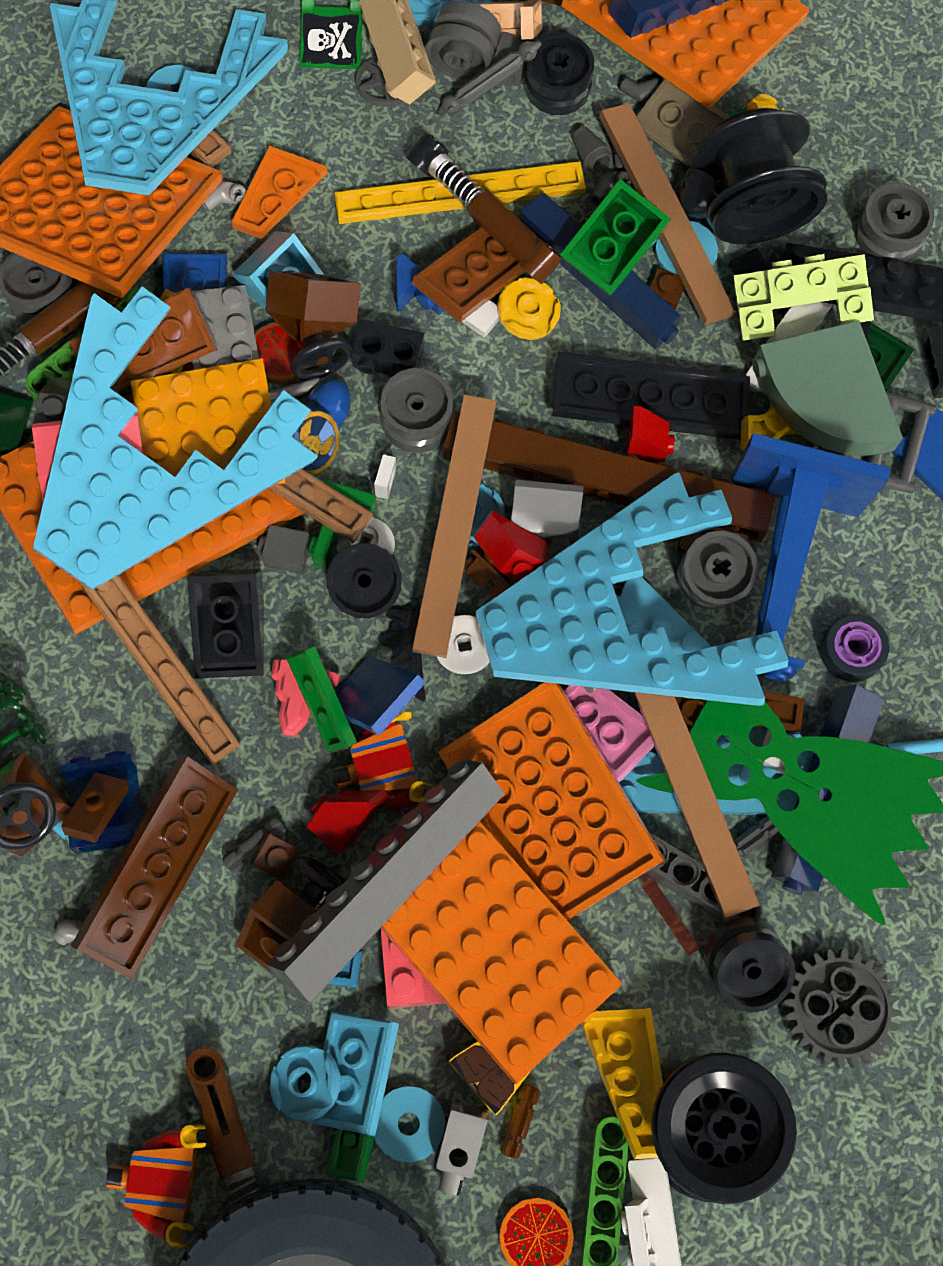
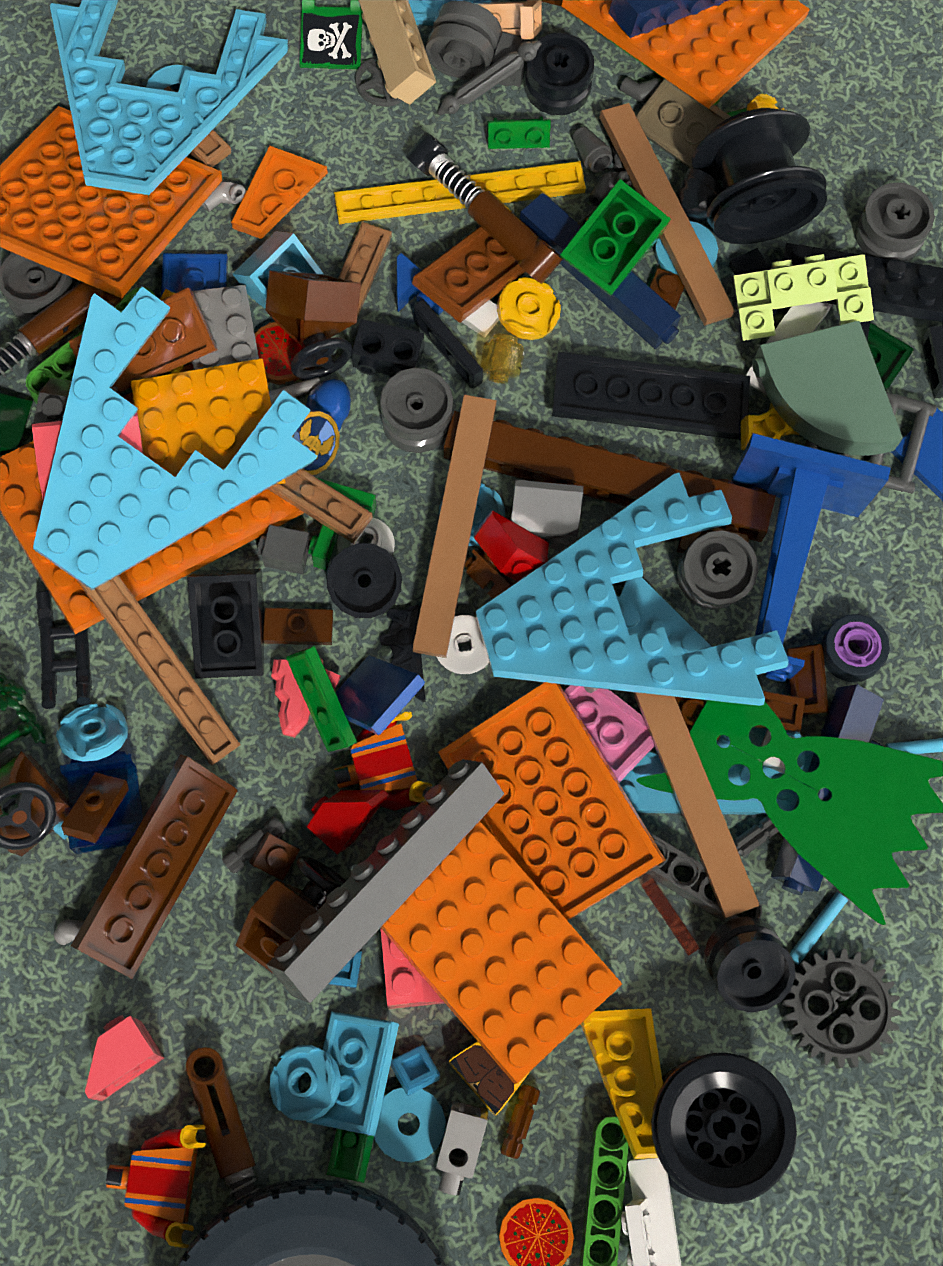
white tile [374,455,396,499] -> none
red slope [625,406,675,463] -> none
none -> black piece [35,590,92,709]
none -> medium azure tile [56,704,128,762]
none -> coral slope [85,1015,164,1101]
none -> reddish brown plate [263,608,334,645]
none -> medium nougat tile [338,222,392,316]
none -> dark azure tile [390,1044,440,1096]
none -> black tile [414,300,483,389]
none -> clear yellow head [480,334,525,384]
none -> green hinge [487,116,551,149]
none -> reddish brown tile [787,644,828,716]
none -> medium azure piece [789,892,848,965]

